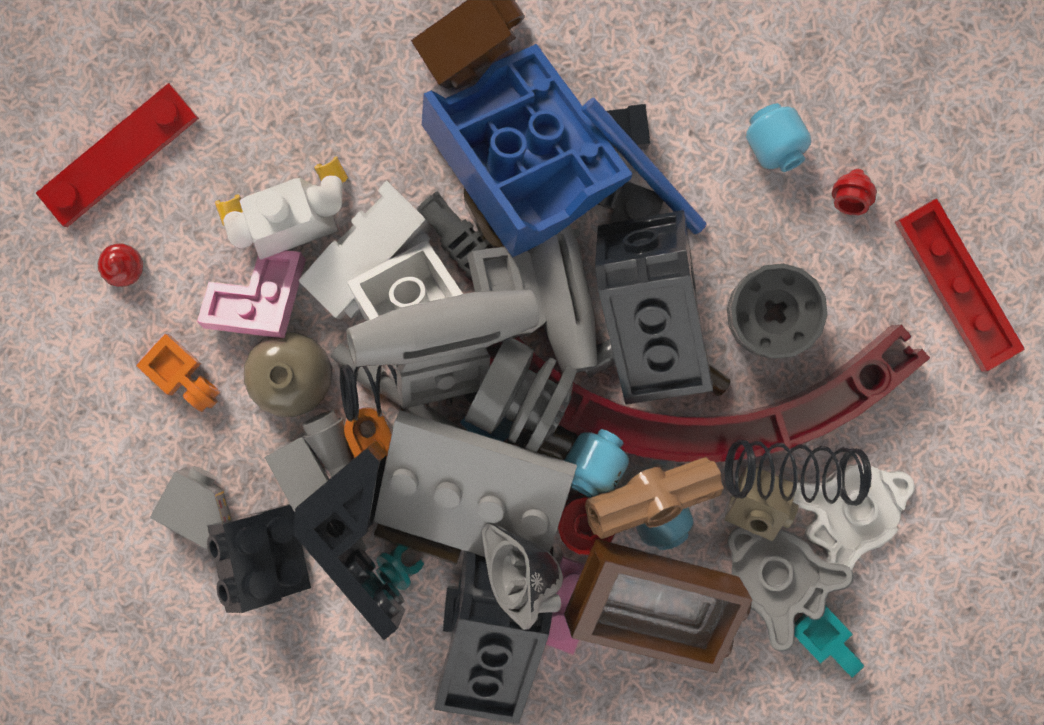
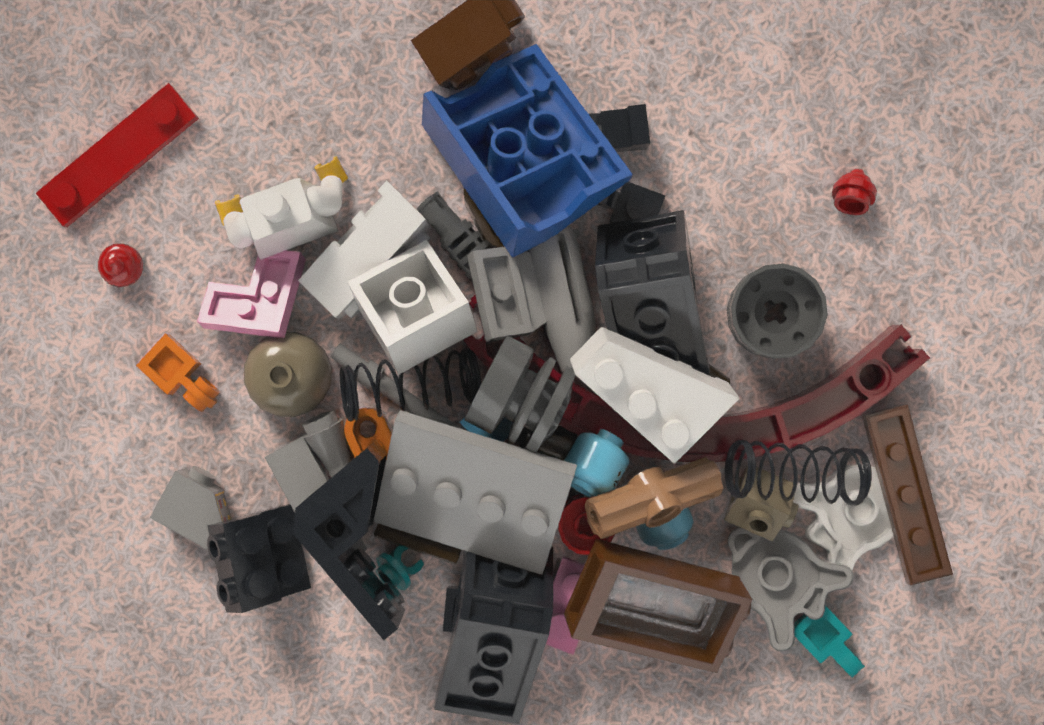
light grey plate [346,290,540,409] -> none
light grey hat [481,523,563,630] -> none
blue bar [581,98,707,235] -> none
medium azure head [746,103,812,172] -> none
red plate [895,198,1025,372] -> none
none -> white wedge [570,327,740,464]
none -> reddish brown tile [862,404,953,586]

